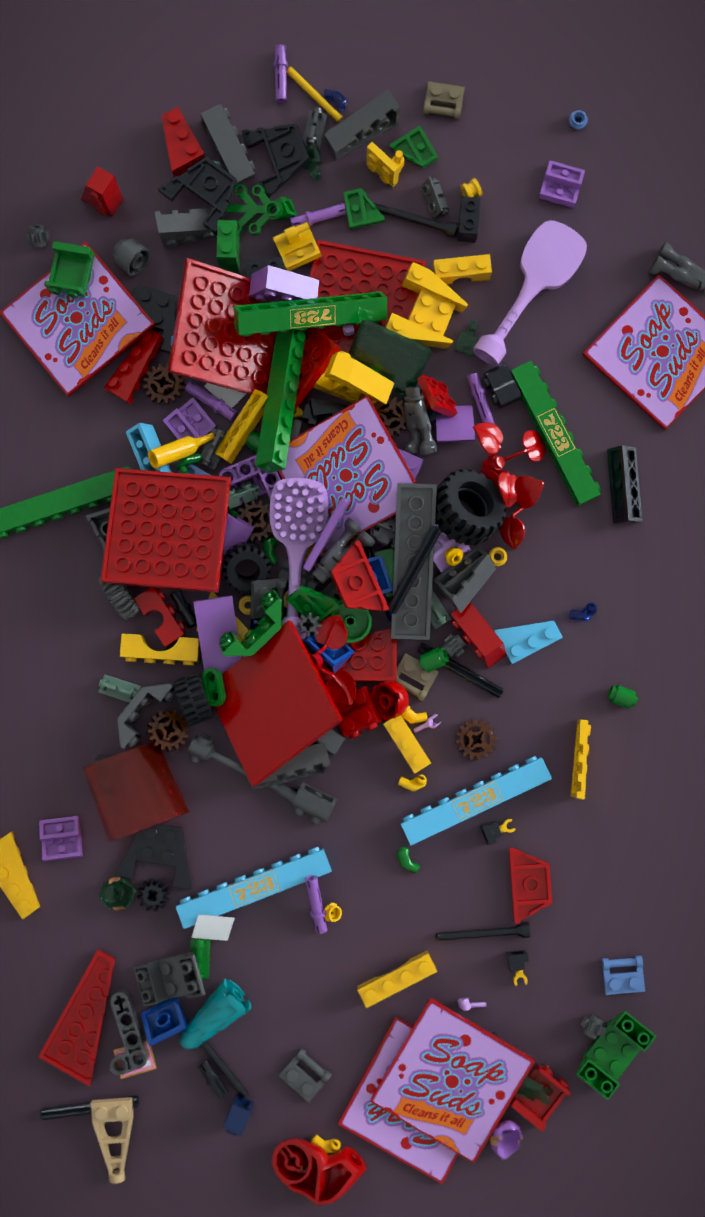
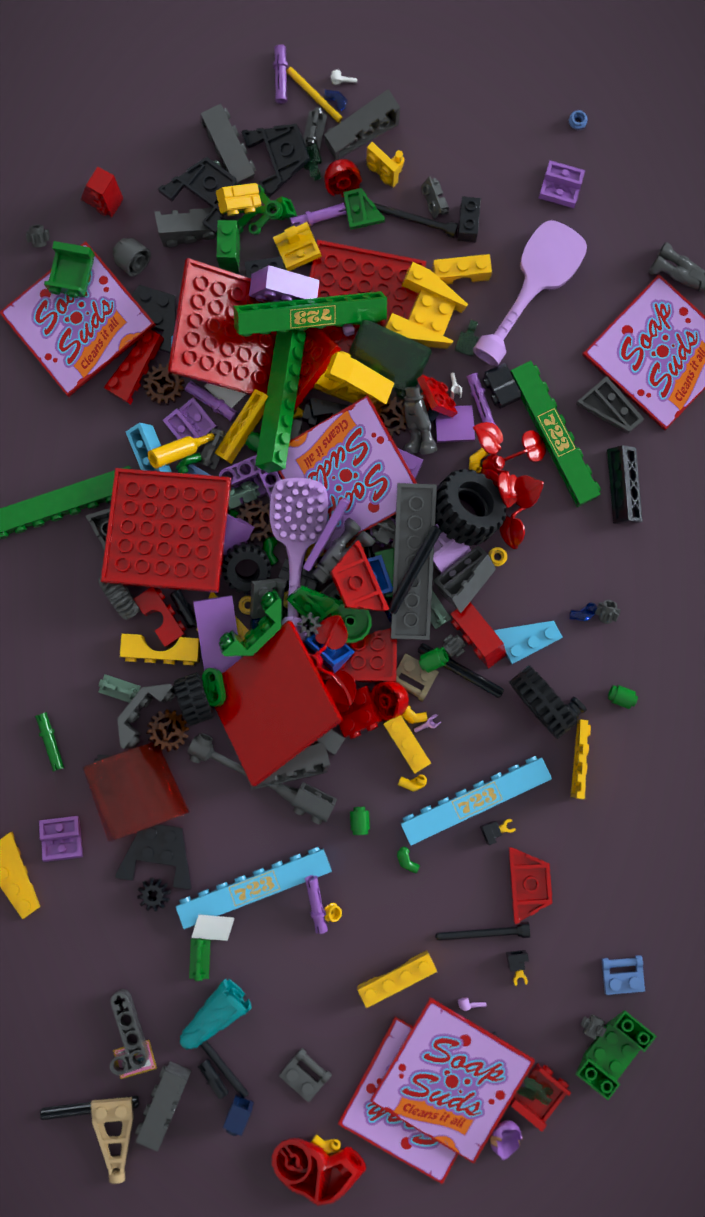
red wing [38,949,116,1087] -> none
clear green hair [99,877,137,910] -> none
dark grey slope [133,952,205,1006] -> none
blue slope [141,997,190,1046] -> none
red wedge [161,107,205,177] -> none
green wing [389,126,439,169] -> none
dark tan plate [423,81,465,119] -> none
yellow plate [444,547,463,566] -> none
reddish brown gear [455,718,497,761] -> none
yellow wheel [460,178,482,197] -> none
none -> green pin [35,712,65,771]
none -> dark grey wedge [135,1061,192,1152]
none -> yellow brick [216,183,261,216]
none -> red cylinder [324,159,362,197]
none -> white hand [331,70,357,85]
none -> green brick [350,807,370,835]
none -> white hand [450,373,462,399]
none -> yellow arm [469,448,488,473]
none -> black tyre [509,665,578,739]
none -> black wheel [565,696,587,720]
none -> dark grey wedge [576,376,644,434]
none -> dark grey gear [595,600,621,624]

